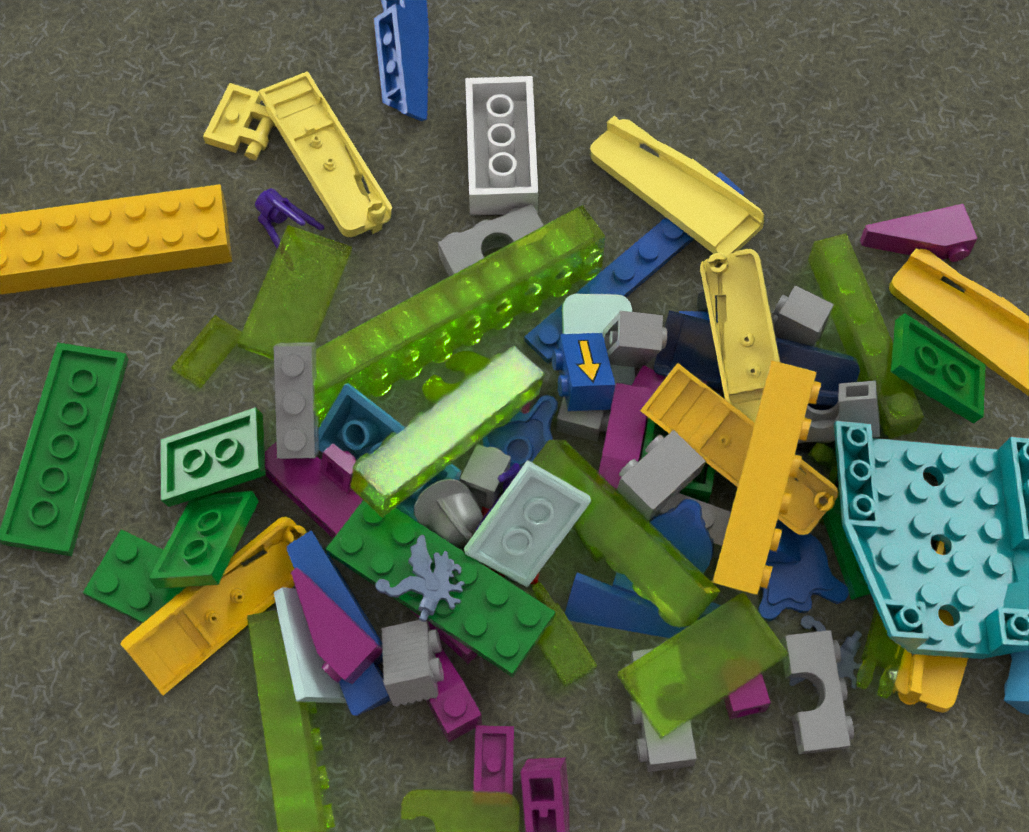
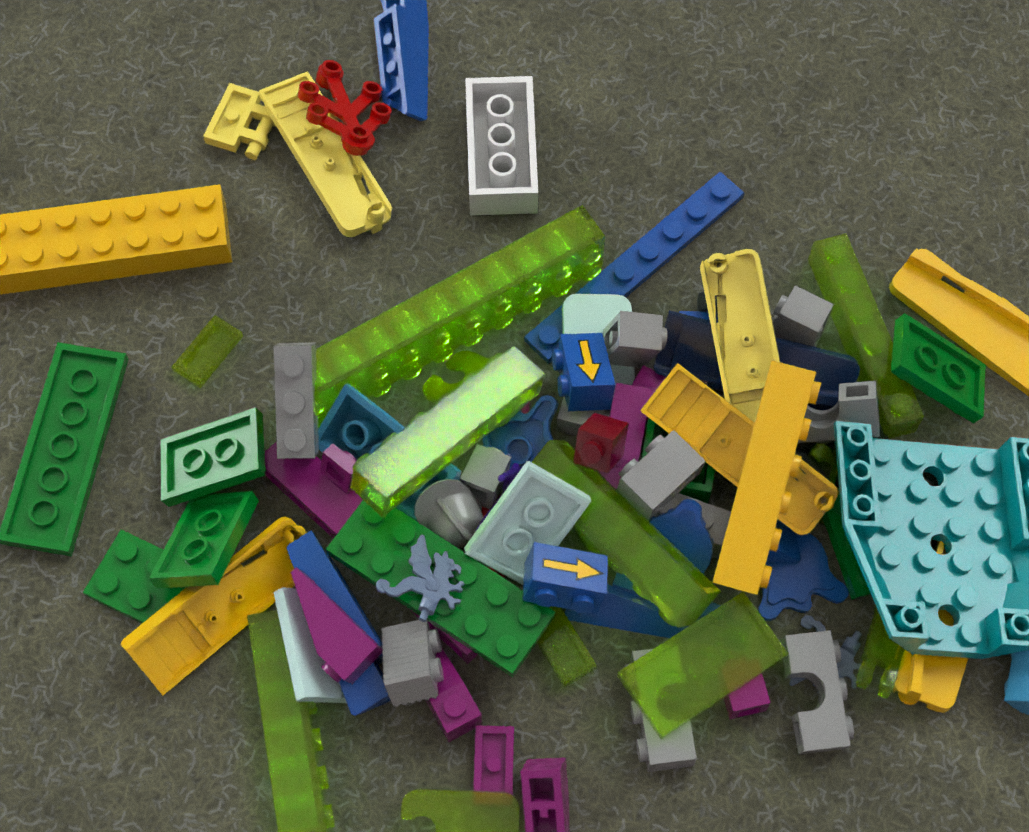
clear neon green tile [237,225,352,359] -> none
dark purple plant [255,188,325,272] -> none
light grey arch [438,204,550,290] -> none
light yellow piece [590,116,764,255] -> none
magenta slope [860,204,978,262] -> none
none -> red plant [297,60,392,156]
none -> blue brick [523,542,608,614]
none -> dark red brick [573,413,629,473]

